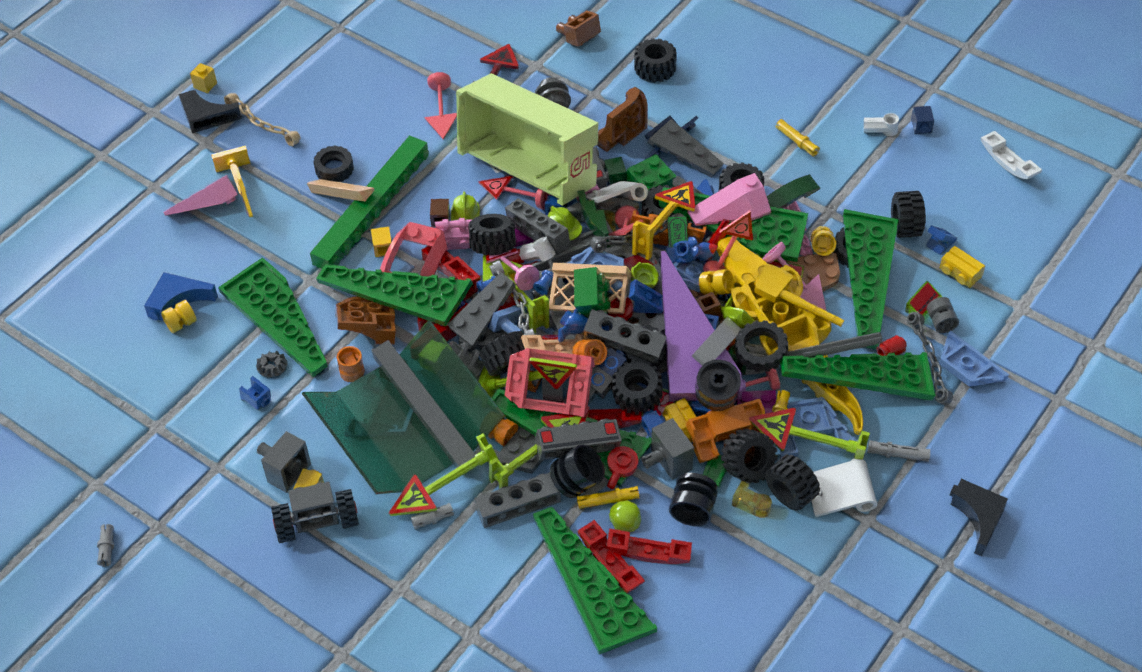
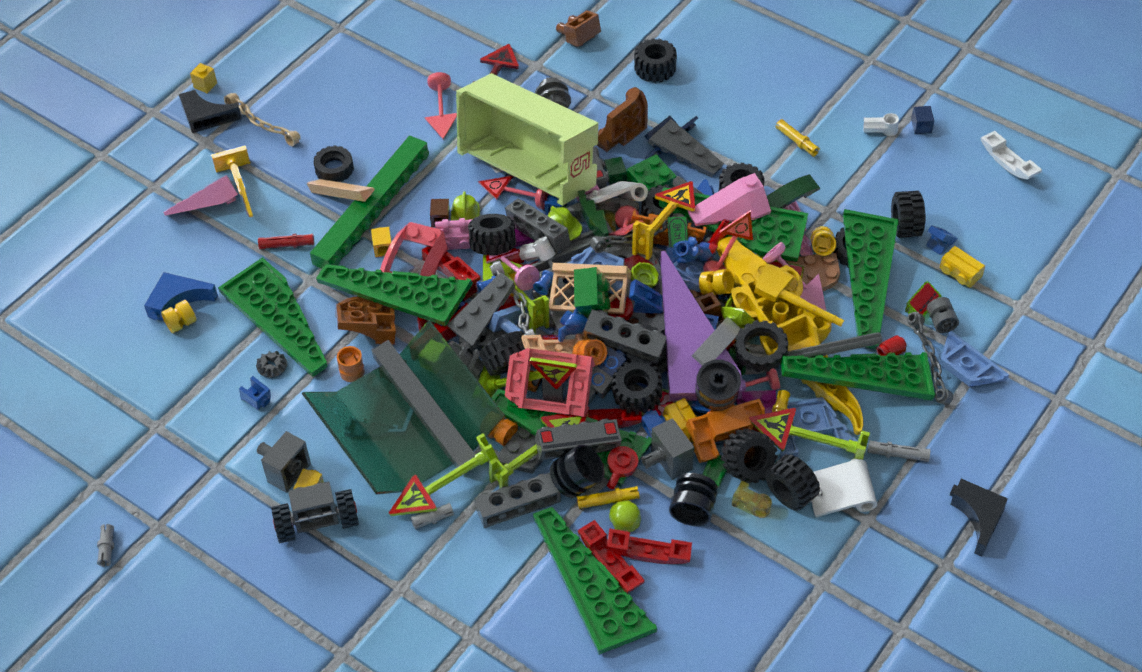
none -> red pin [258,233,315,249]

